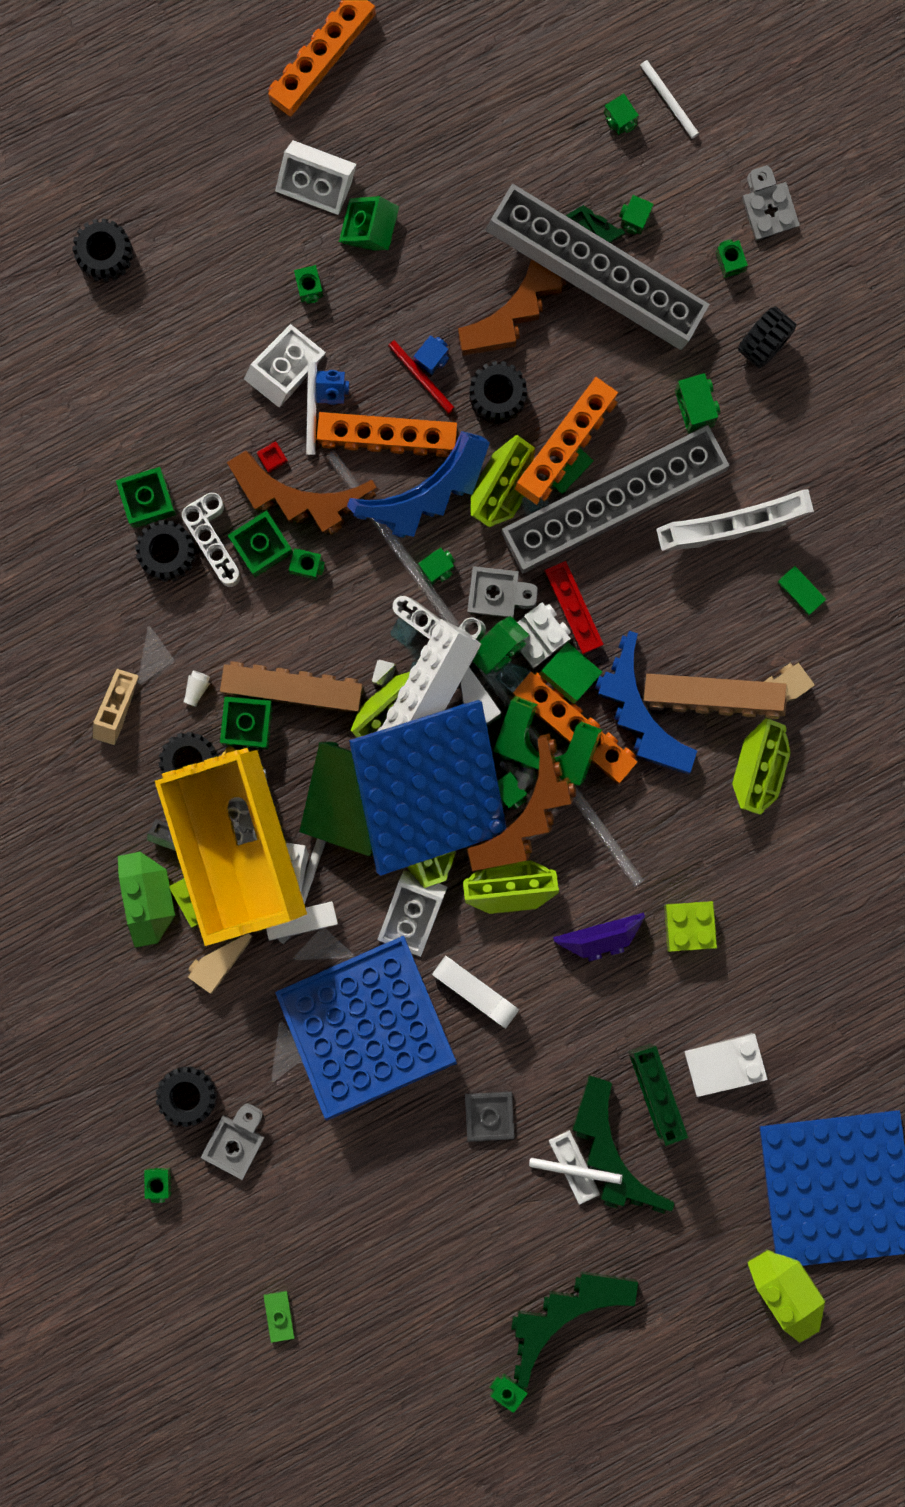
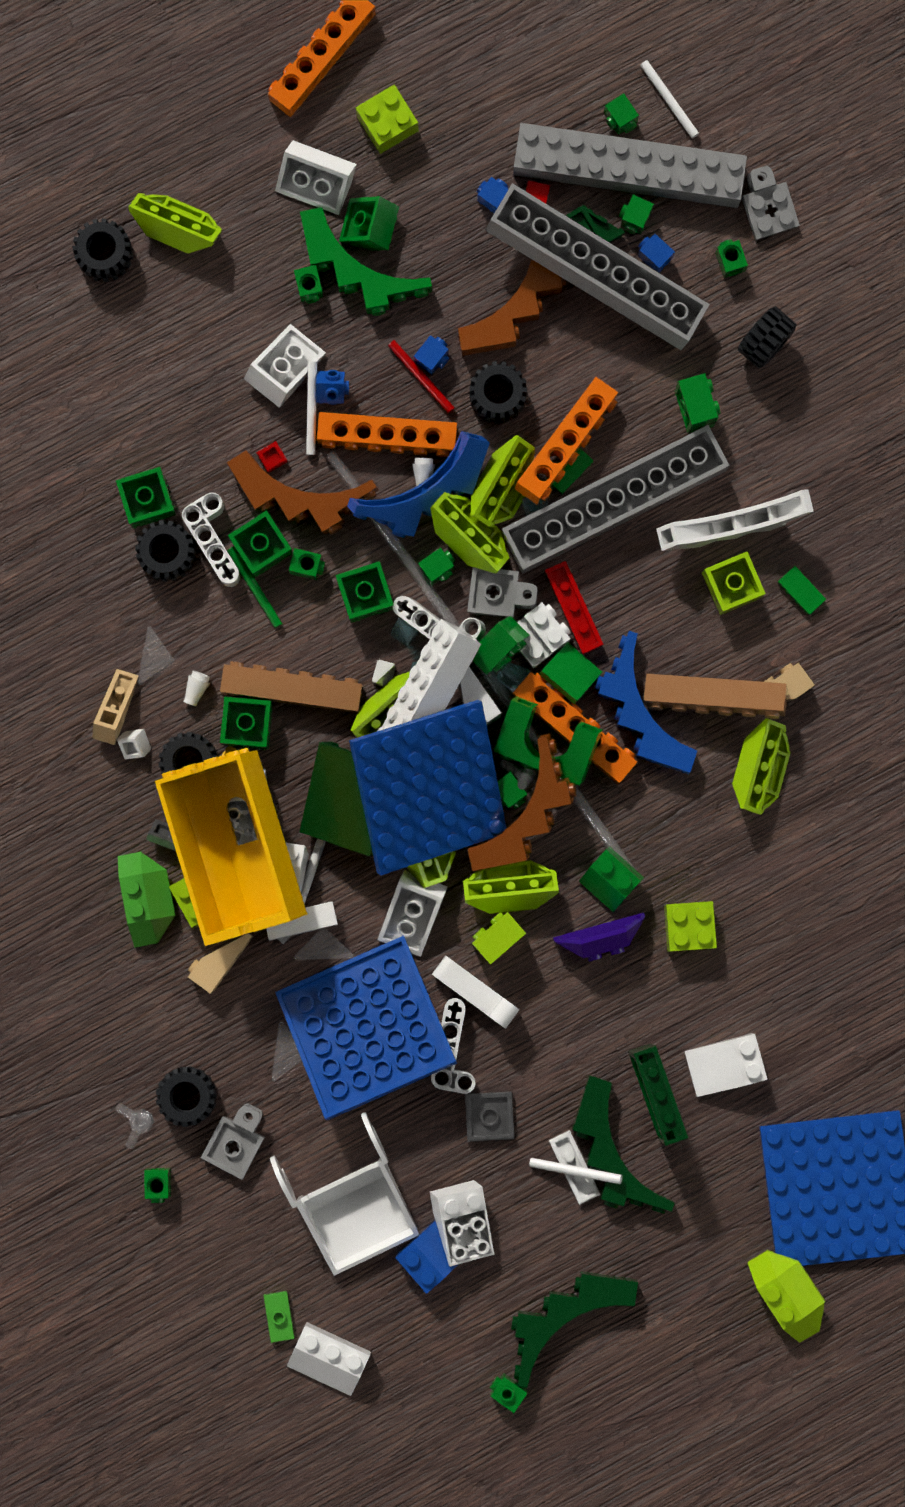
none -> clear piece [115,1103,154,1149]
none -> white slope [117,729,151,759]
none -> lime wedge [128,193,222,254]
none -> green bar [227,546,283,629]
none -> white piece [270,1112,419,1276]
none -> white slope [287,1322,371,1396]
none -> green arch [300,207,432,316]
none -> green brick [335,561,394,623]
none -> lime brick [355,84,419,154]
none -> blue slope [395,1220,459,1294]
none -> white cone [412,458,435,487]
none -> lime wedge [430,492,510,574]
none -> white slope [430,1180,494,1266]
none -> white beam [431,998,475,1094]
none -> lime brick [472,912,526,965]
none -> blue brick [477,177,509,213]
none -> light grey brick [513,123,747,208]
none -> red tile [526,180,550,204]
none -> green slope [579,847,644,912]
none -> blue brick [638,234,675,273]
none -> lime brick [702,552,766,615]

